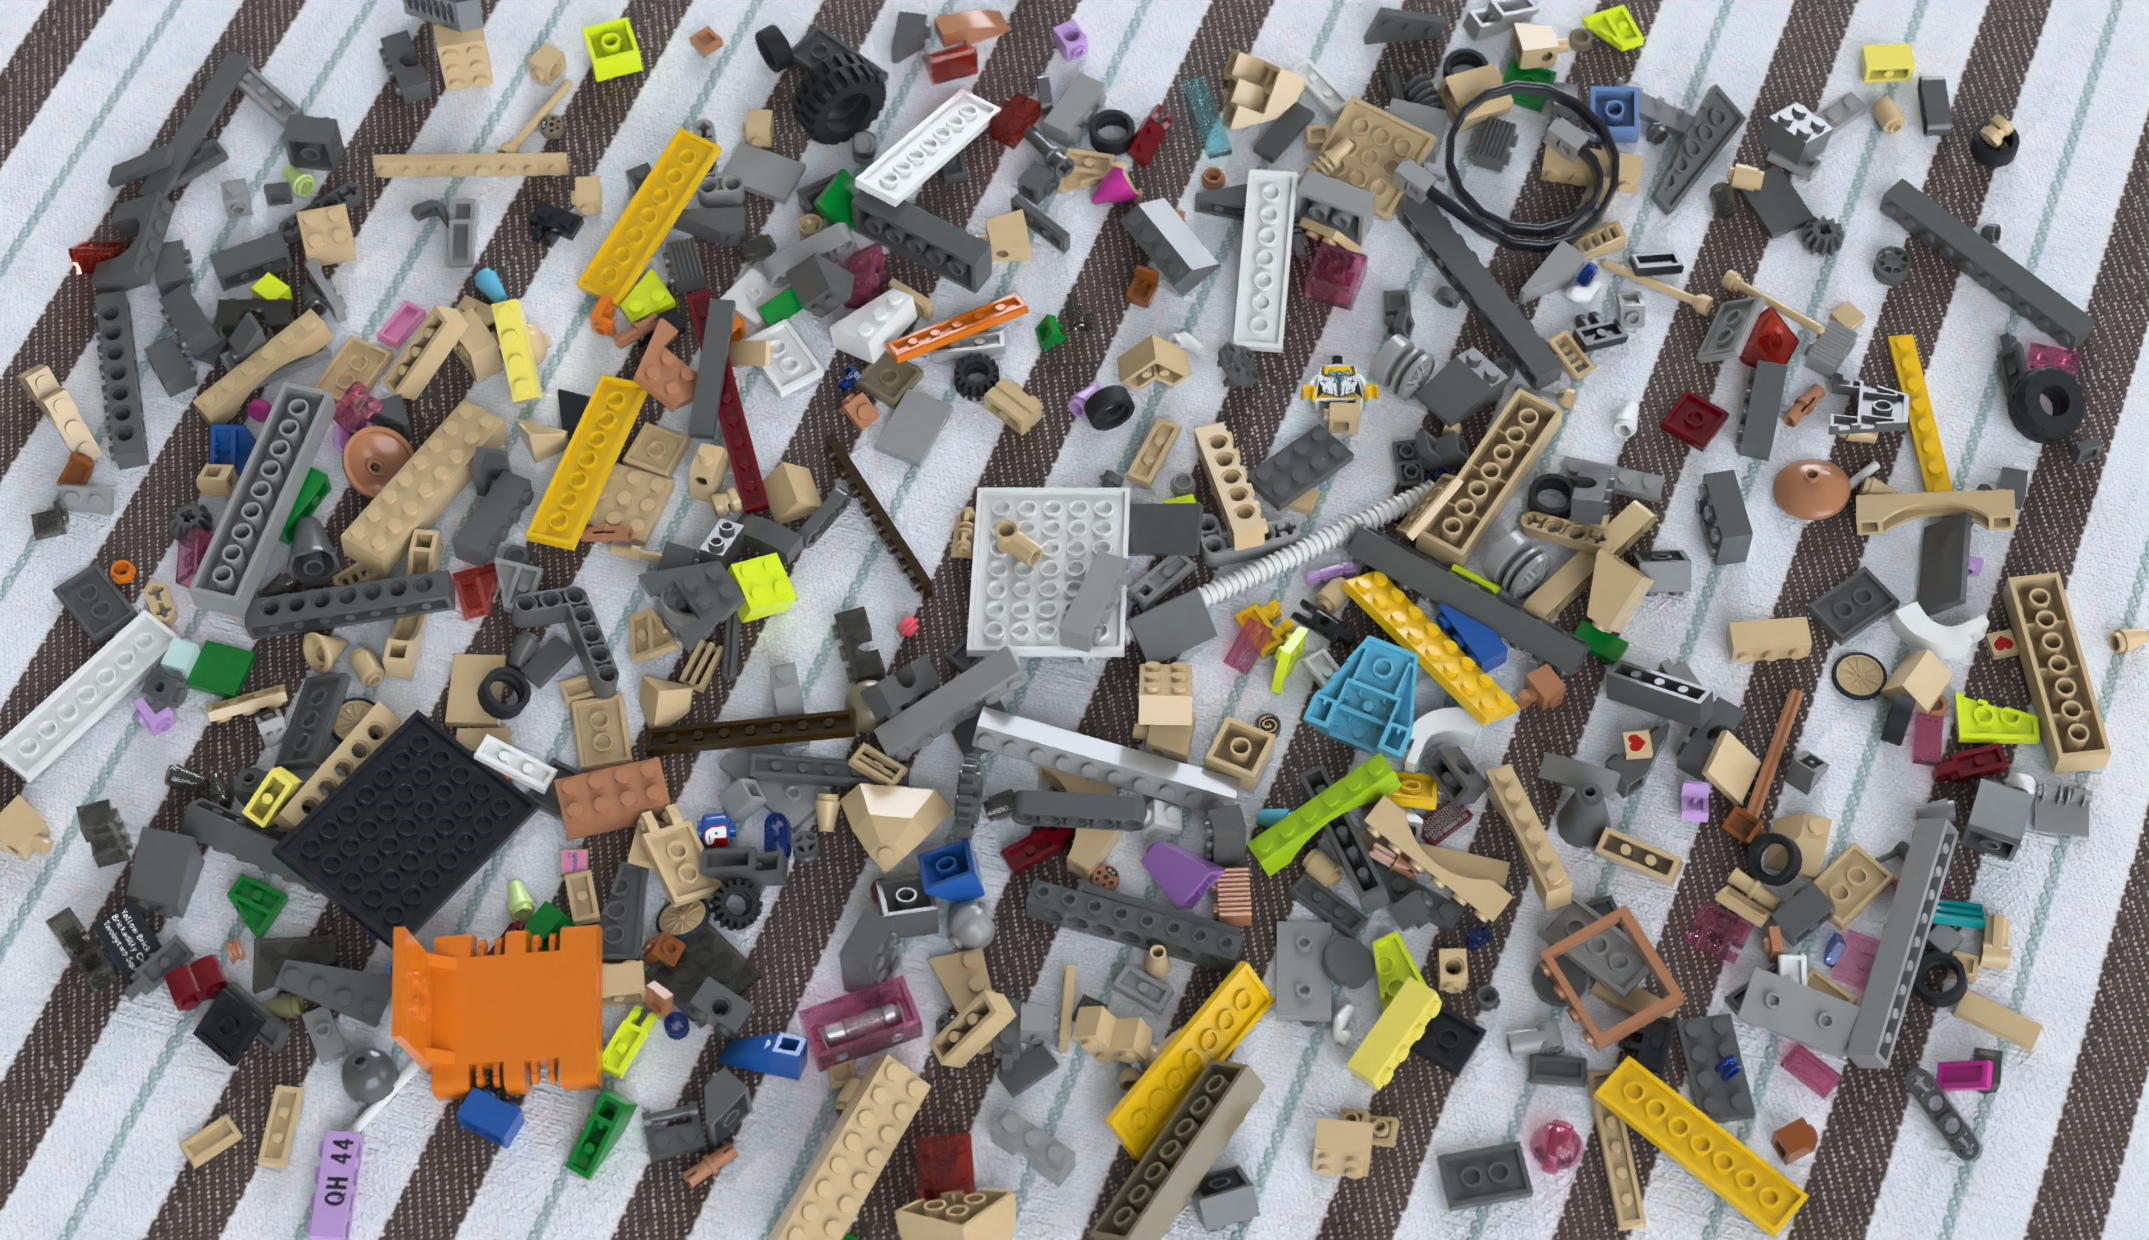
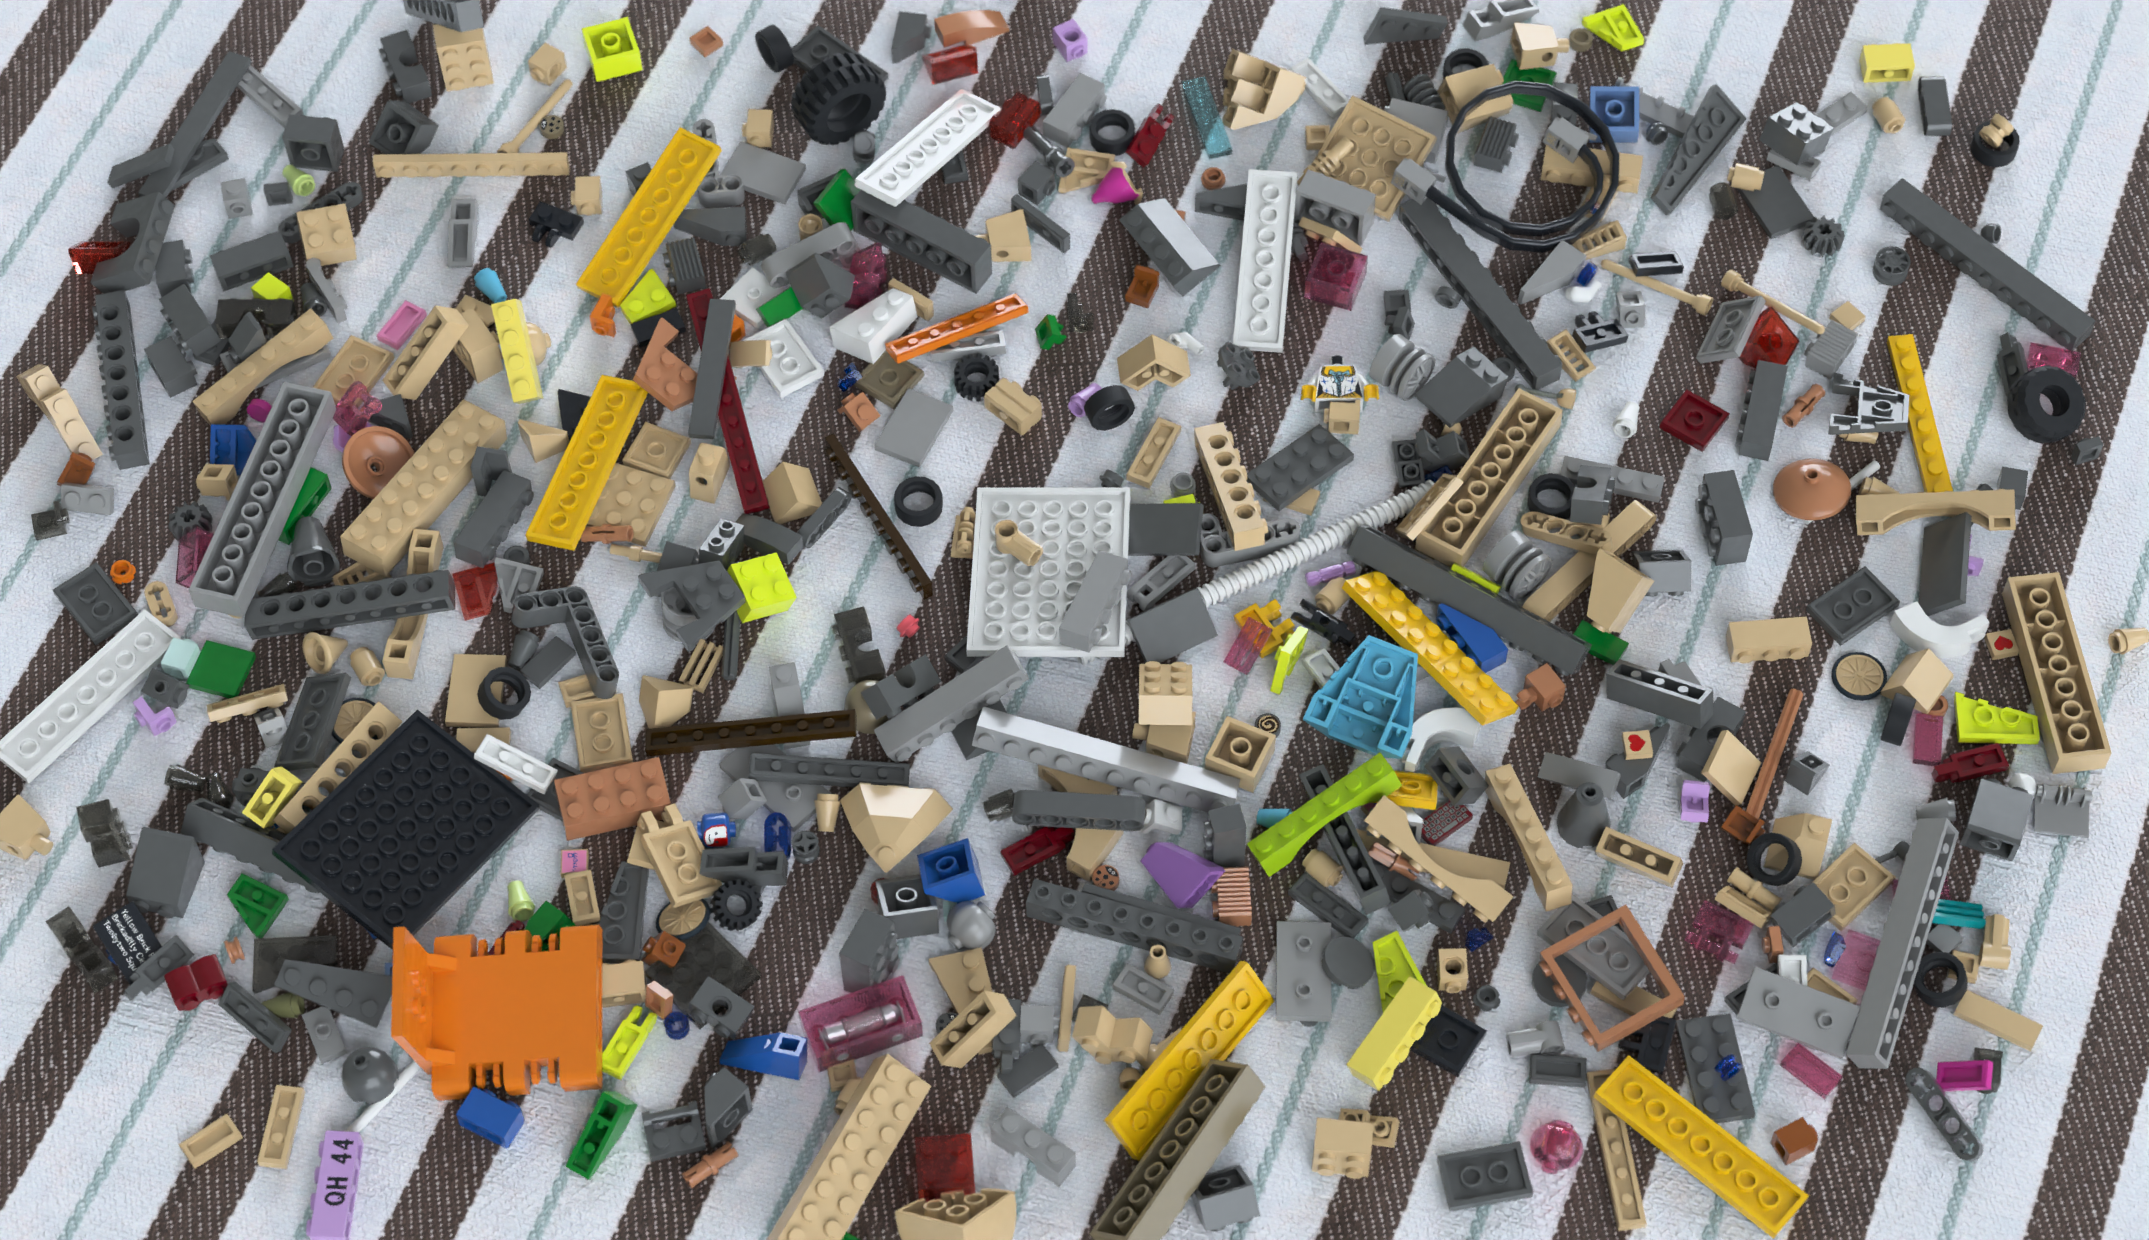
black plate [193,988,266,1066] -> none
dark grey hair [411,200,449,228] -> none
nougat axle [613,313,659,349] -> none
tan wing [629,608,680,664] -> none
tan wheel [709,487,742,519] -> none
tan tile [848,742,908,786] -> none
dark grey gear [954,753,984,841] -> none
dark grey tile [1253,102,1315,163] -> none
white arm [1332,1004,1354,1045] -> none
none -> dark grey slope [369,100,439,154]
none -> black tyre [894,476,943,527]

